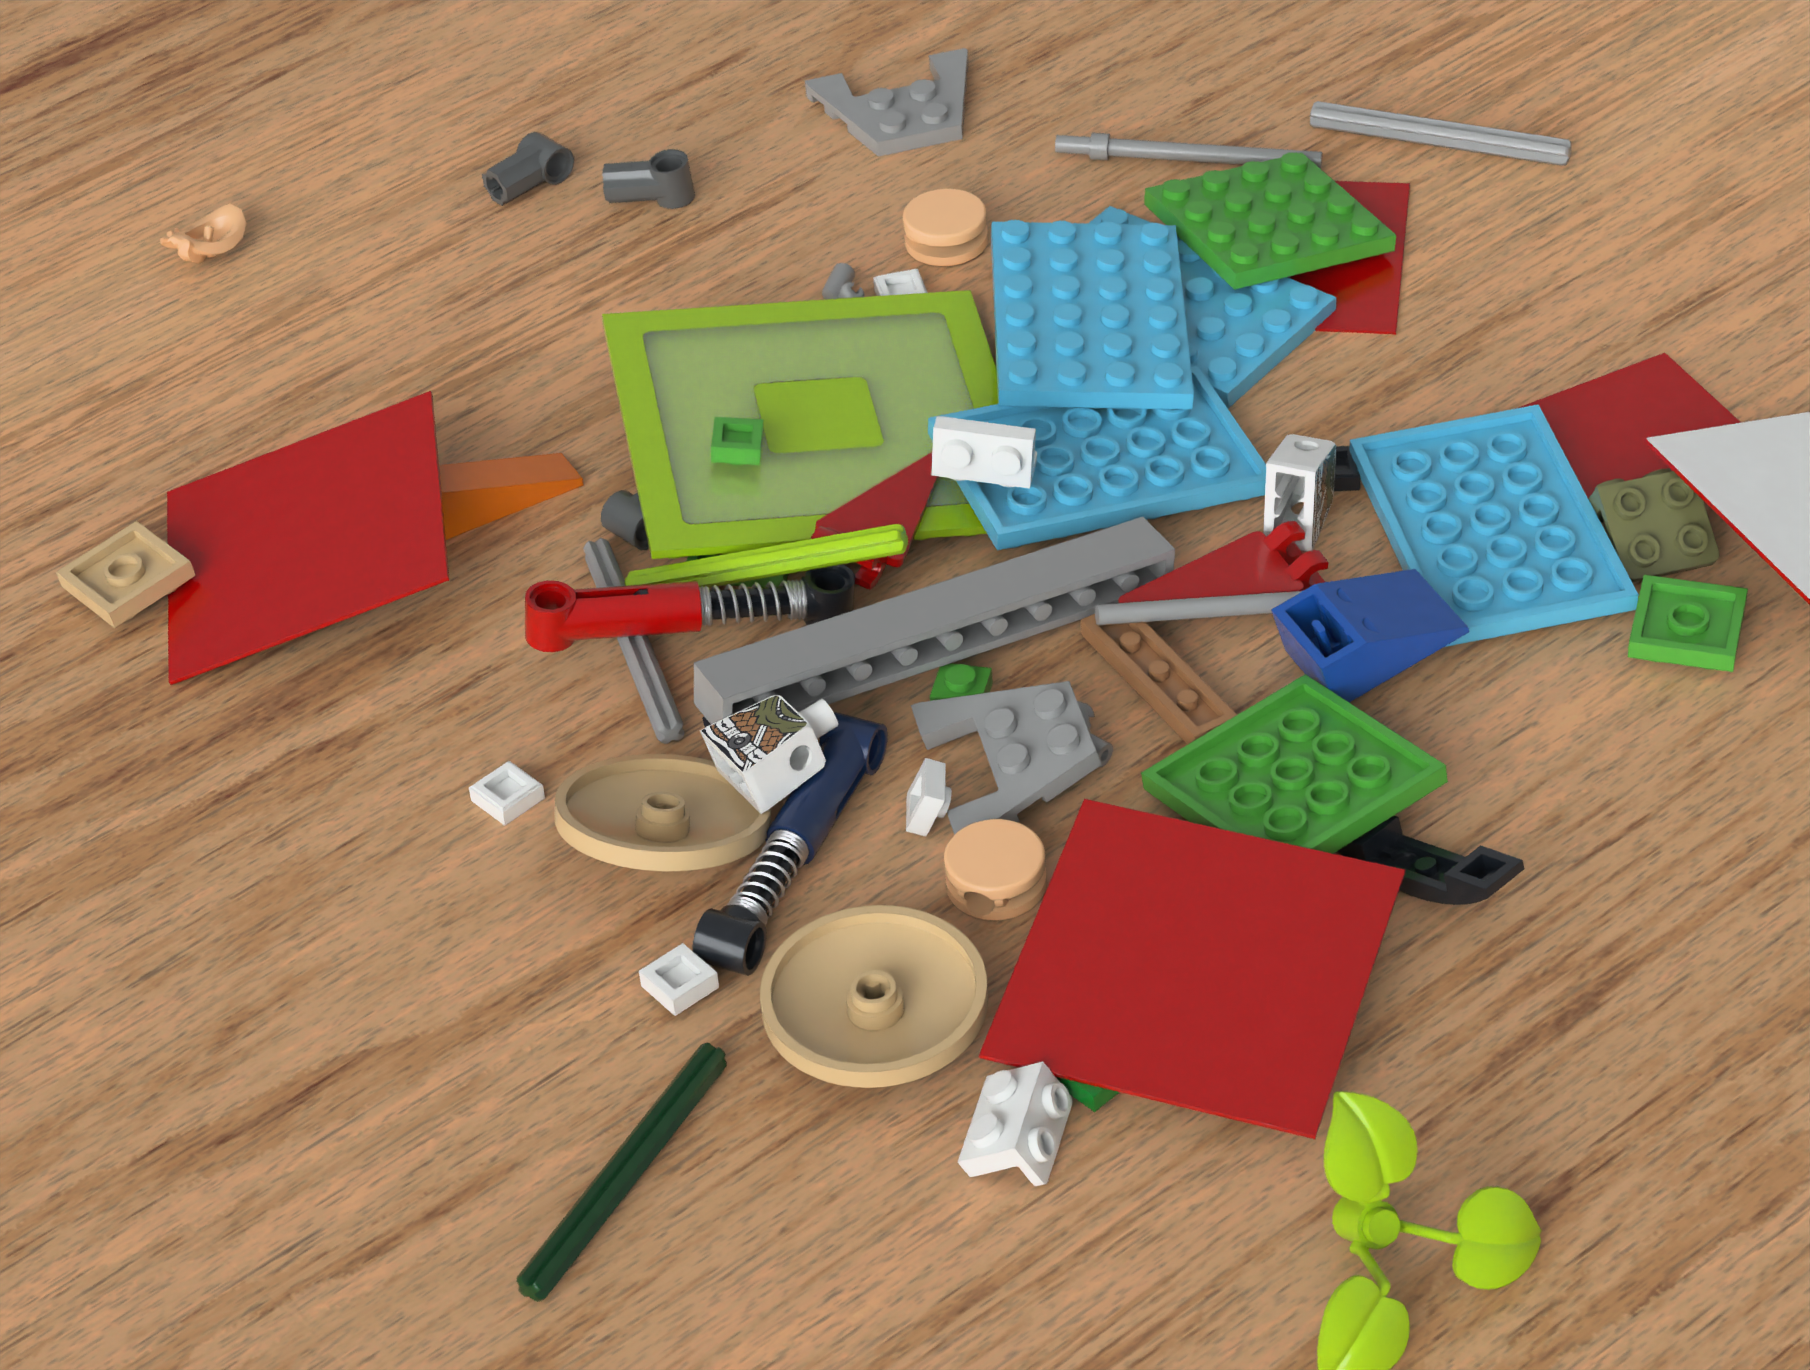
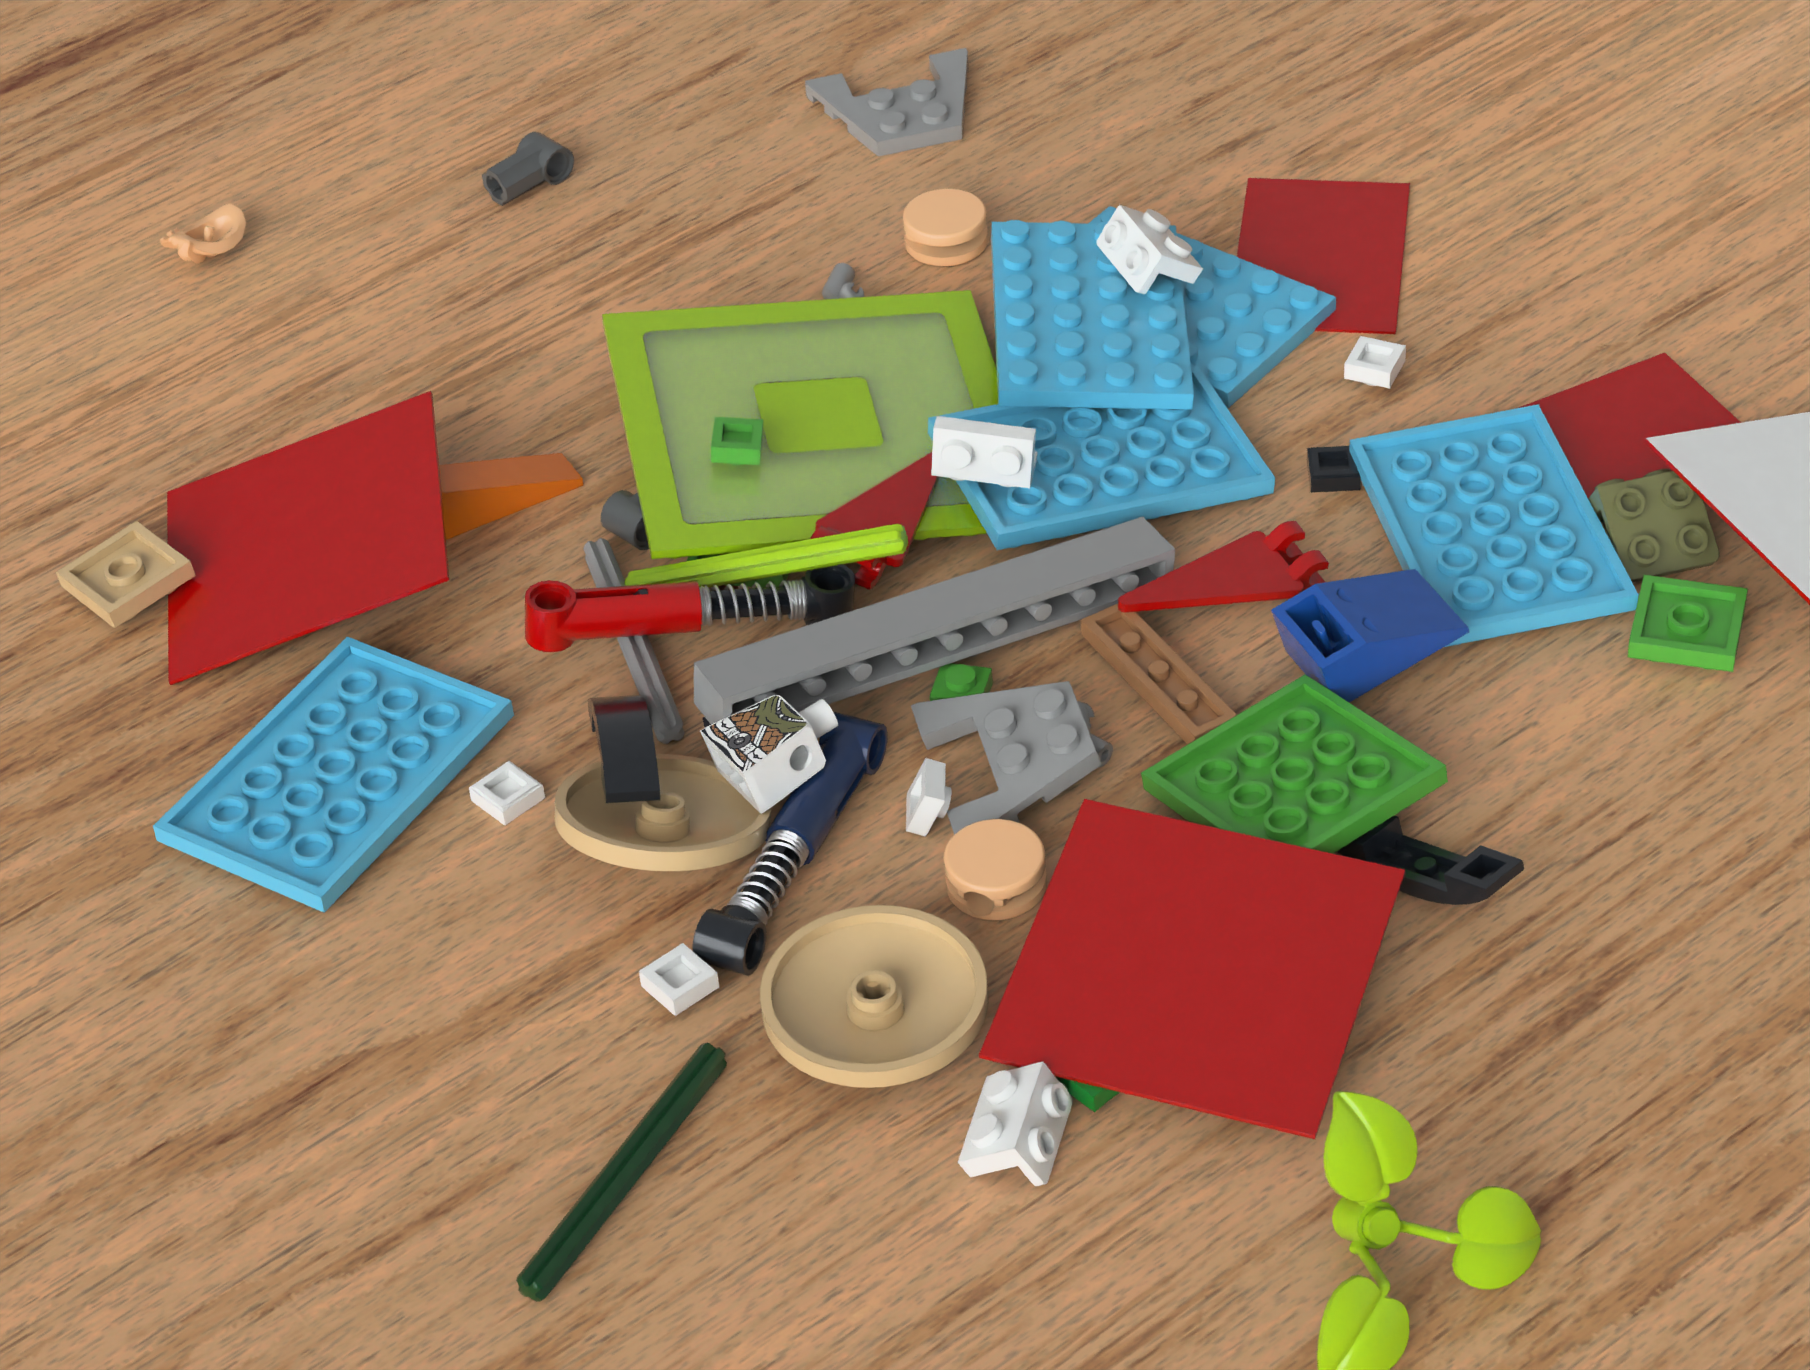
dark grey piece [602,149,695,209] -> none
white tile [873,269,928,296] -> none
light grey bar [1055,133,1322,169] -> none
light grey bar [1095,591,1302,625] -> none
bright green plate [1144,152,1396,290] -> none
white torso [1264,434,1336,552] -> none
light grey axle [1310,101,1572,166] -> none
none -> medium azure plate [153,637,514,913]
none -> black slope [588,695,660,803]
none -> white bracket [1096,205,1203,294]
none -> white plate [1344,336,1406,389]

